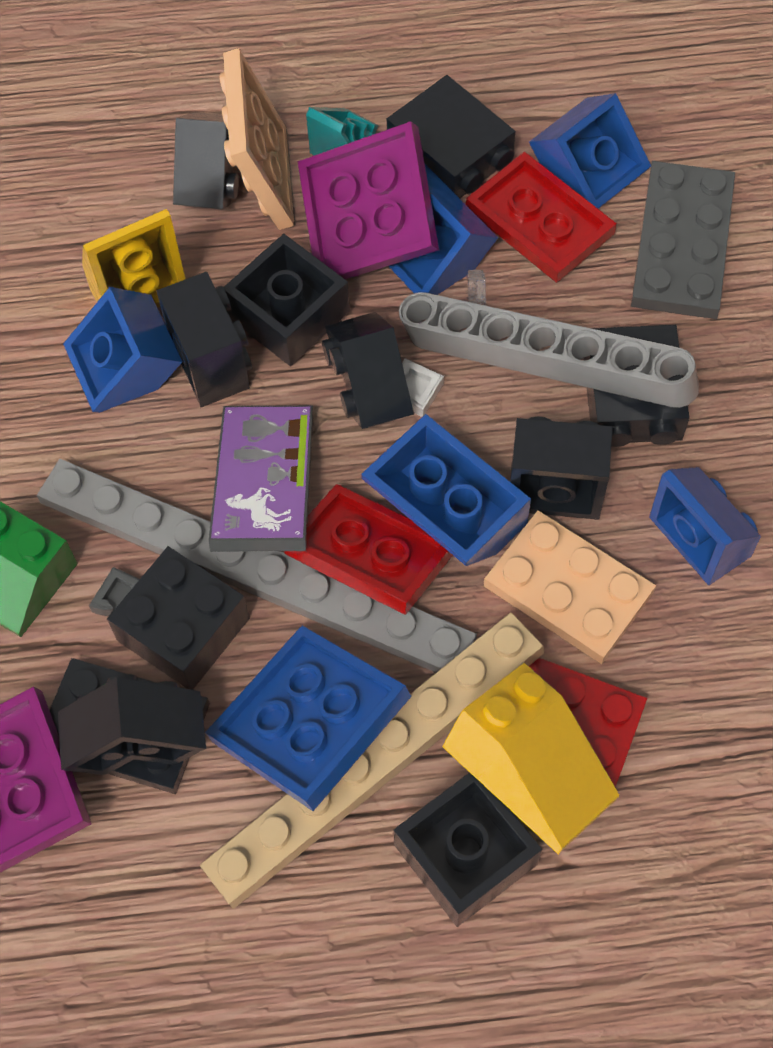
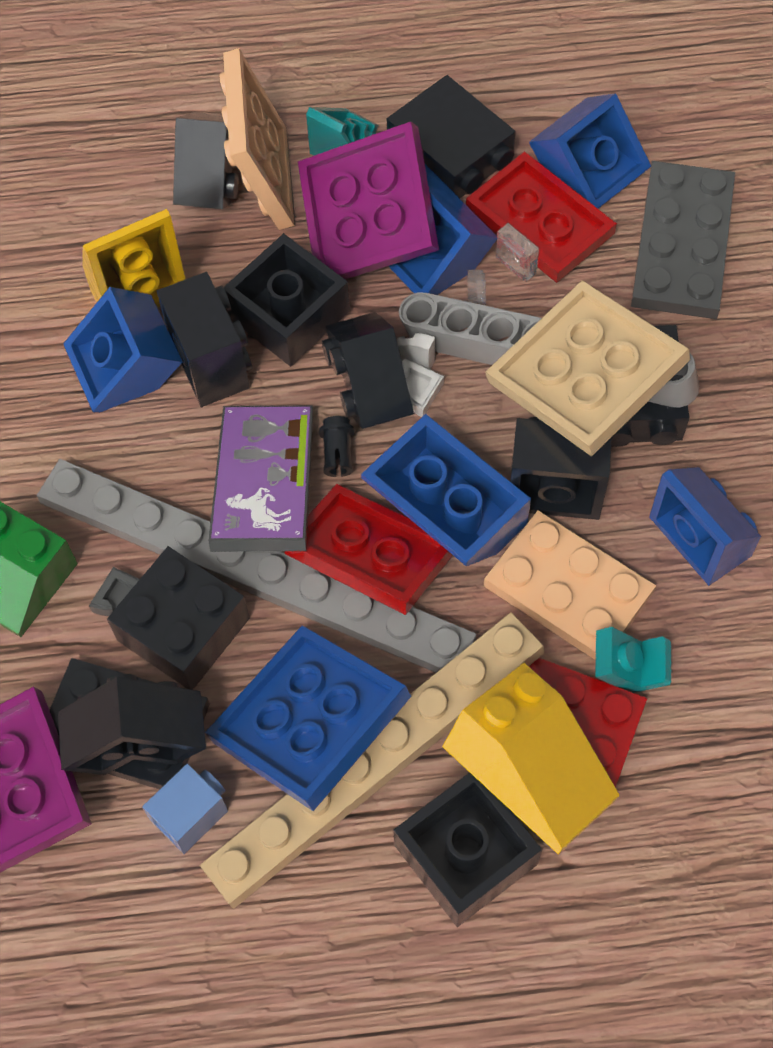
none -> medium blue brick [142,764,228,854]
none -> black pin [319,416,355,477]
none -> white tile [397,333,435,370]
none -> tan plate [485,281,690,457]
none -> clear tile [496,223,539,282]
none -> teal bracket [595,627,671,693]

